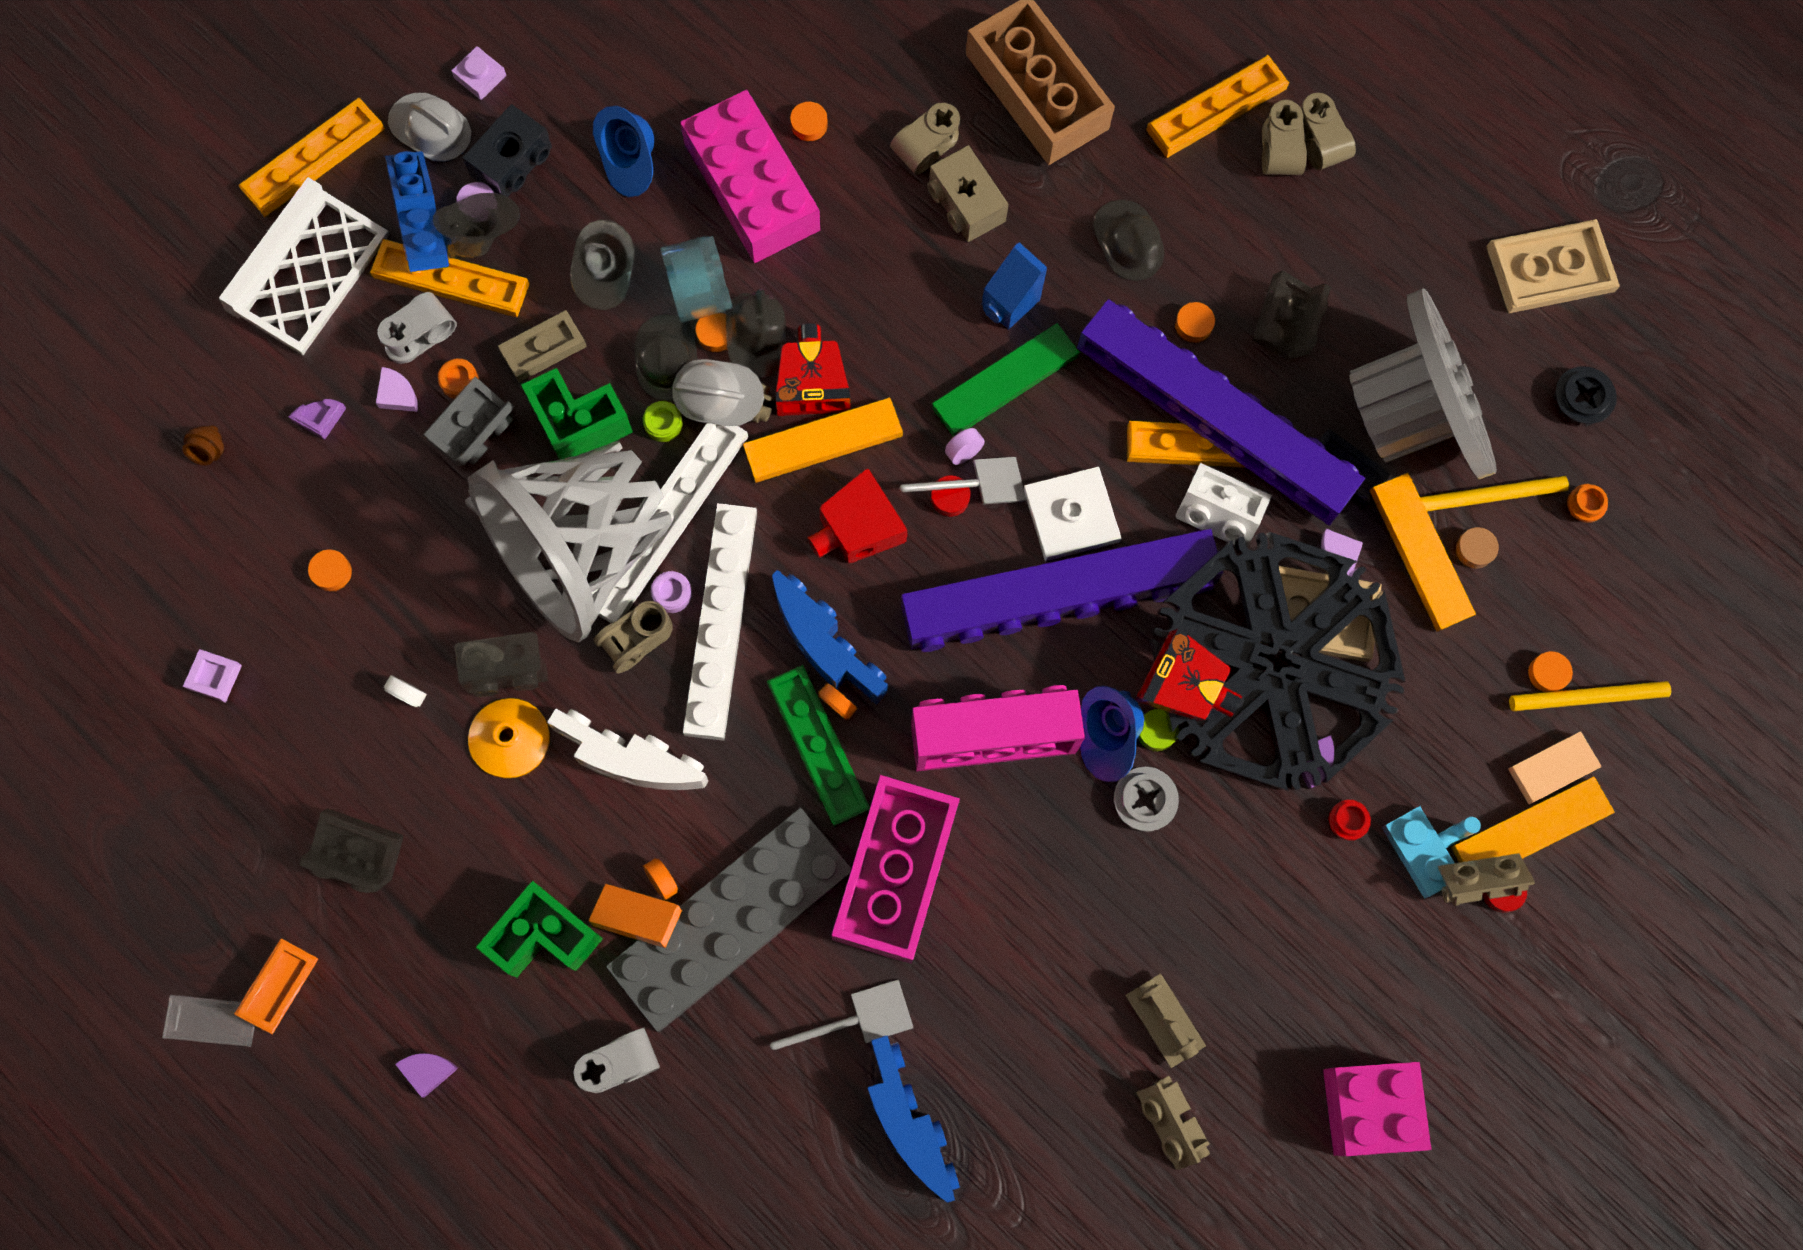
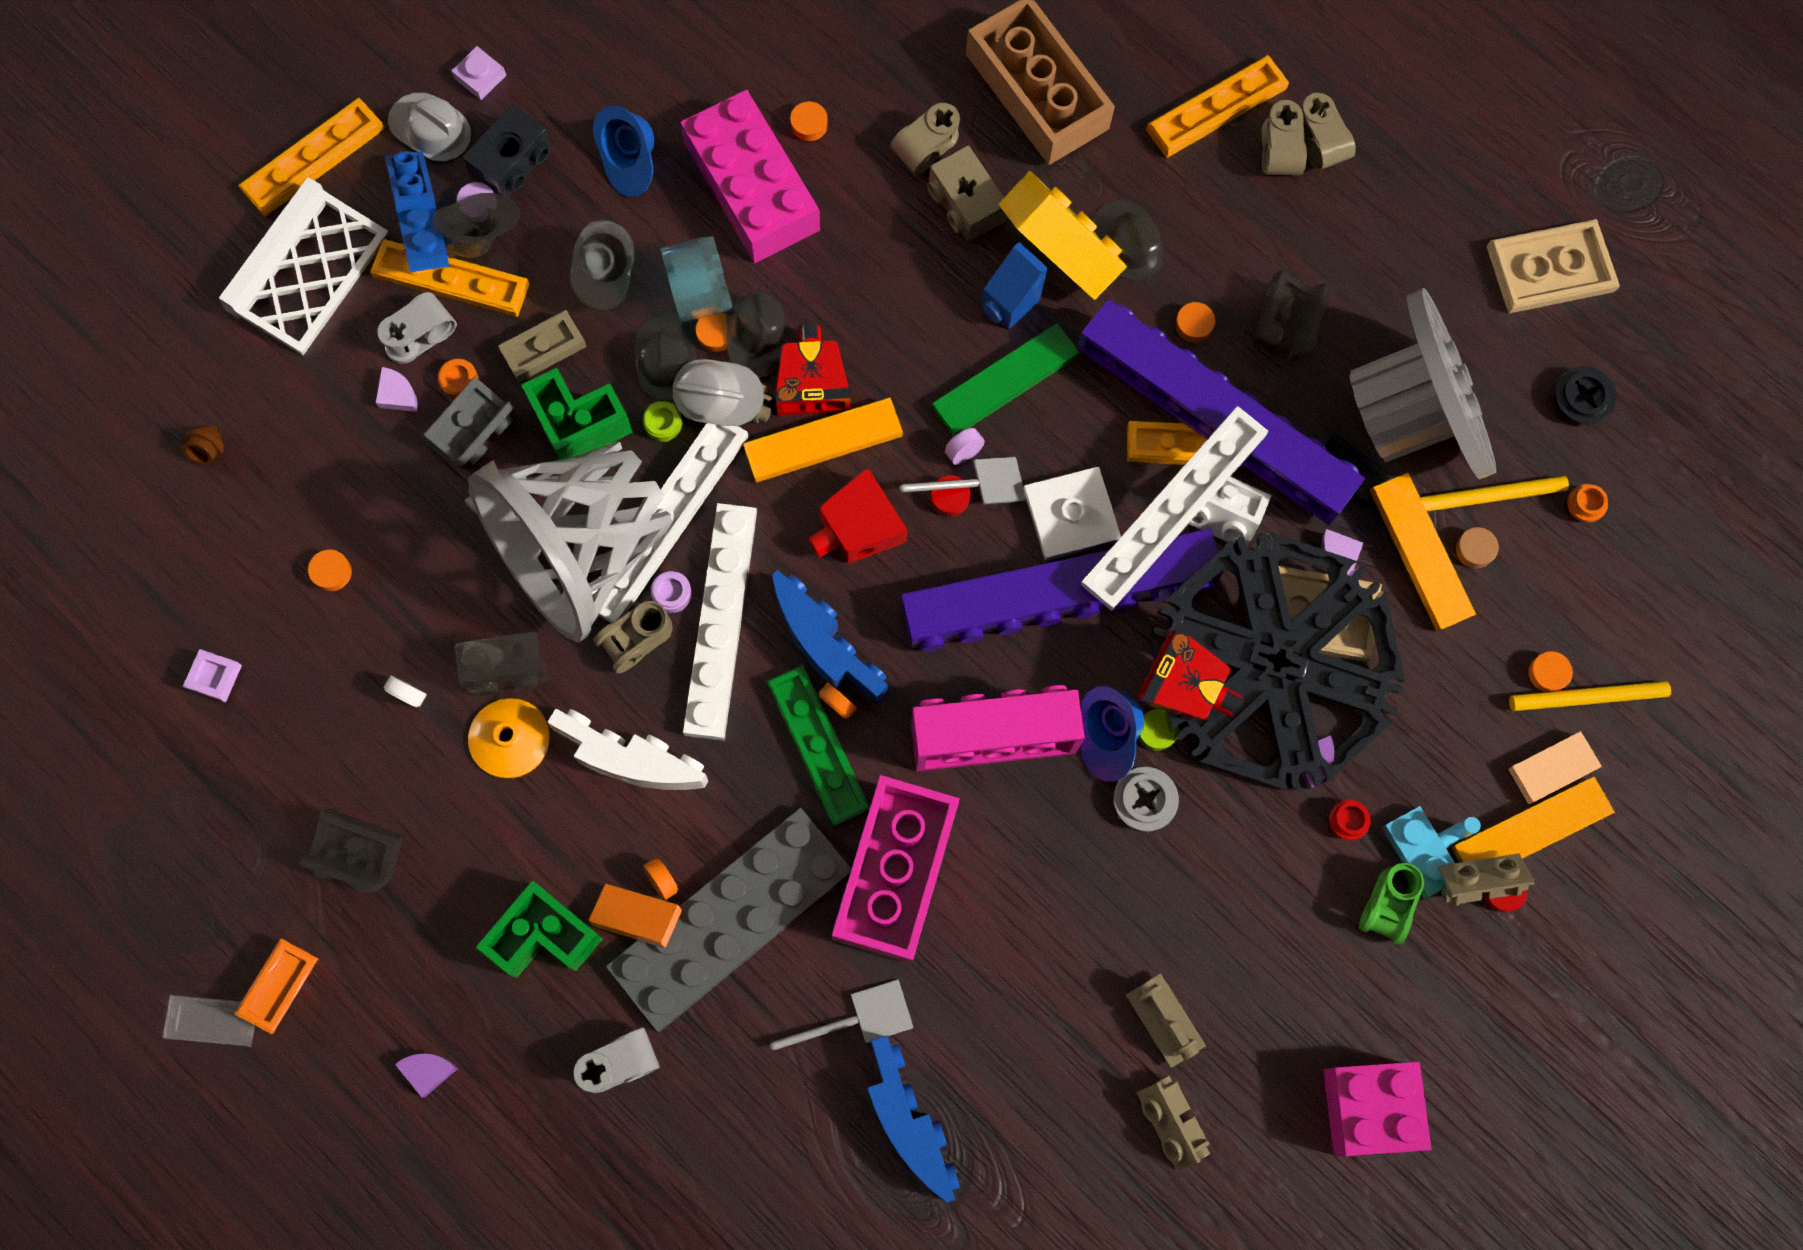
medium lavender tile [289,399,346,440] -> none
none -> yellow wedge [998,171,1127,300]
none -> white plate [1081,406,1268,611]
none -> bright green piece [1359,863,1424,947]

